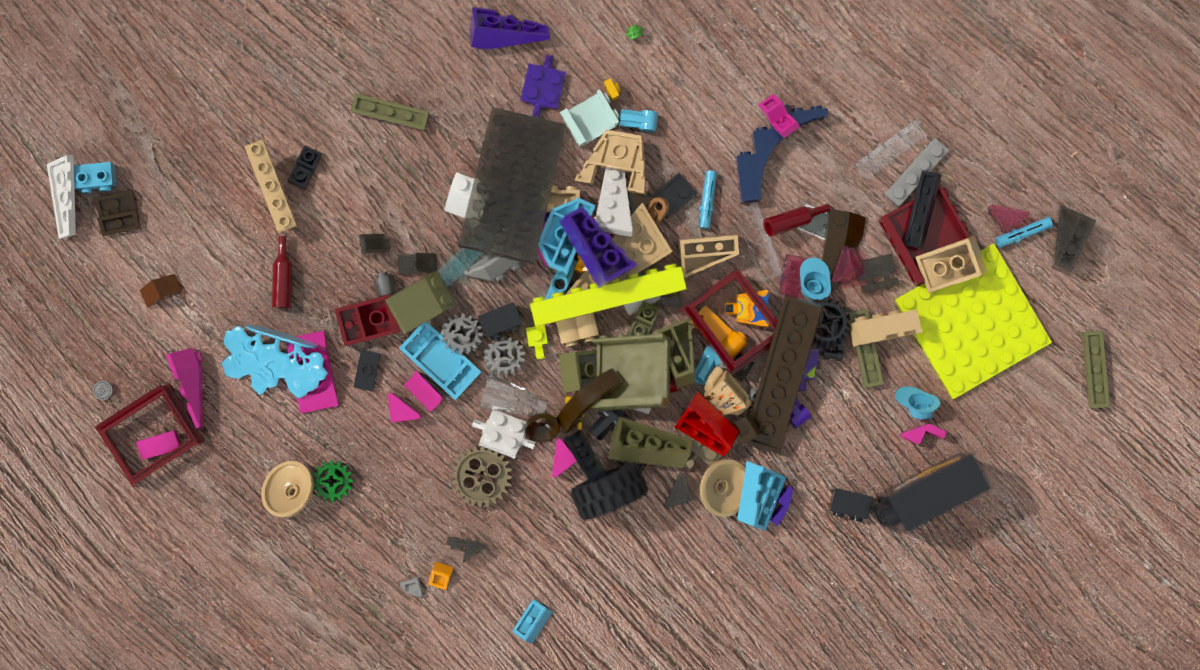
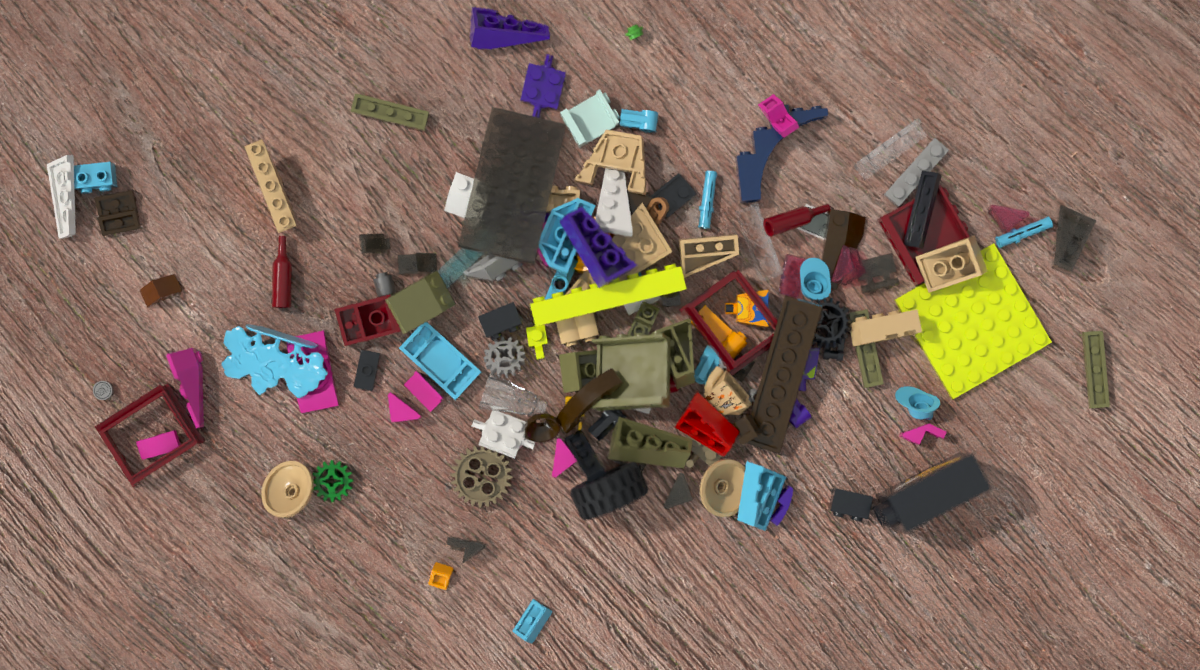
black slope [288,145,322,190] -> none
light grey tile [399,577,424,597] -> none
light grey gear [440,313,483,355] -> none
yellow plate [604,78,621,102] -> none

